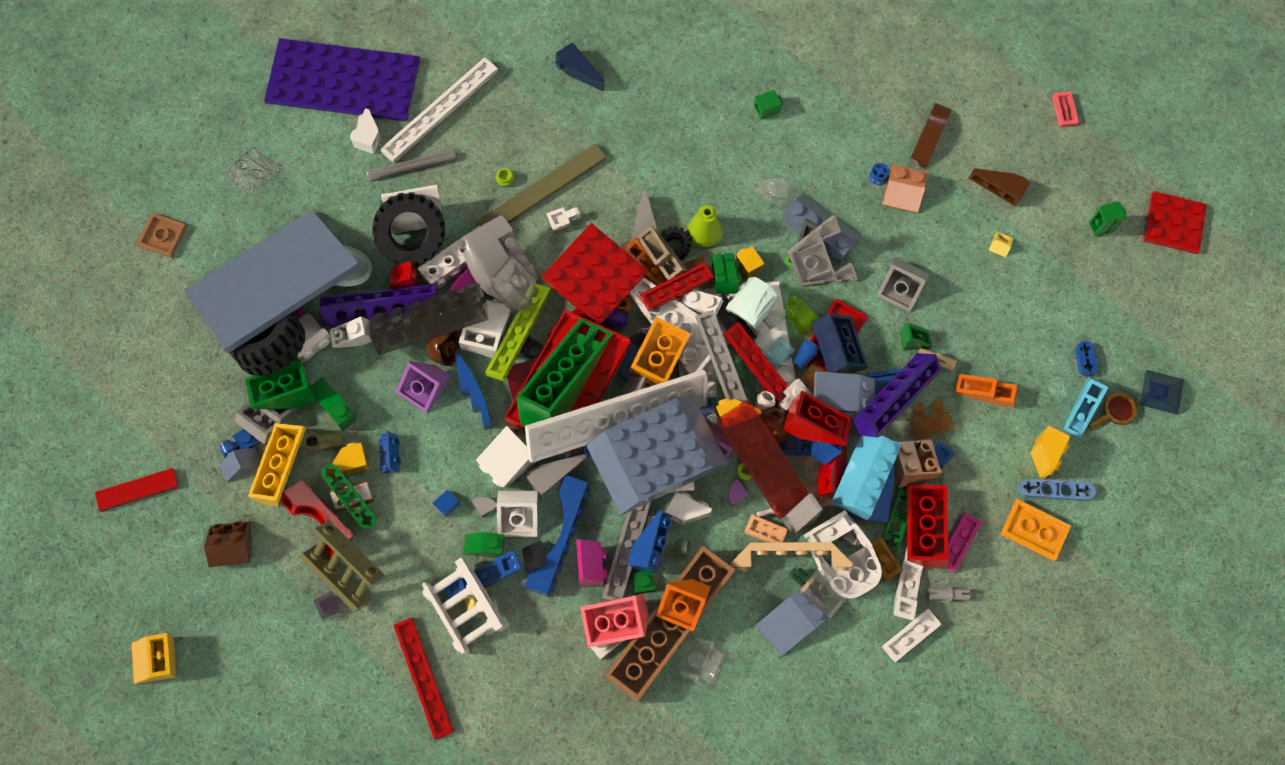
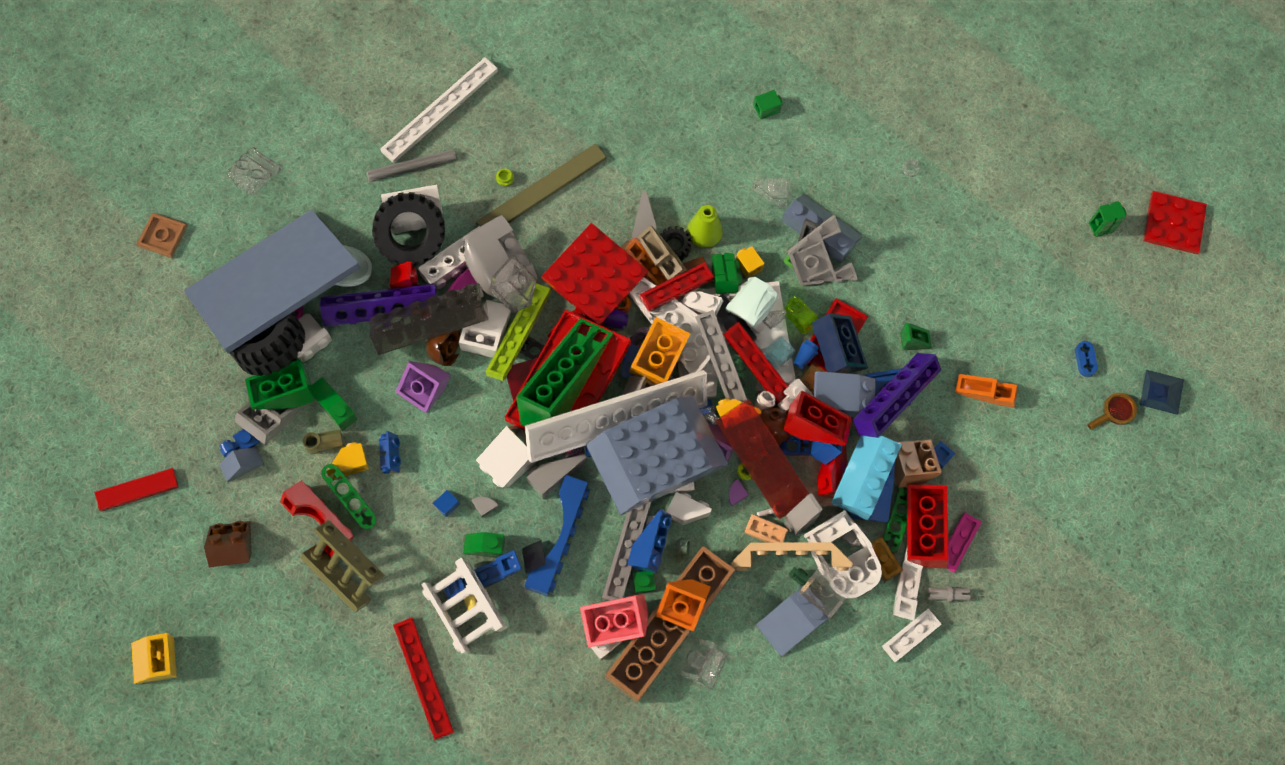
yellow slope [248,423,306,507] -> none
dark purple plate [264,38,420,122] -> none
plate [313,591,341,620] -> none
slope [329,480,374,512] -> none
white slope [330,317,377,348] -> none
white slope [350,109,381,154] -> none
blue slope [455,354,492,429] -> none
white slope [497,491,538,537] -> none
white plate [546,207,581,232] -> none
dark blue slope [555,42,604,91] -> none
dark pink slope [577,539,607,587] -> none
blue wheel [869,163,890,185] -> none
light grey slope [876,258,929,312] -> none
slope [882,164,928,213] -> none
reddish brown slope [909,103,952,168] -> none
clear orange plate [911,399,955,439] -> none
tan pin [918,347,957,371] -> none
reddish brown slope [968,168,1030,206] -> none
light yellow slope [989,231,1014,257] -> none
light orange plate [1000,499,1071,561] -> none
medium blue beam [1018,479,1096,501] -> none
yellow slope [1030,426,1070,479] -> none
coral tile [1052,91,1079,127] -> none
medium azure slope [1063,376,1108,438] -> none

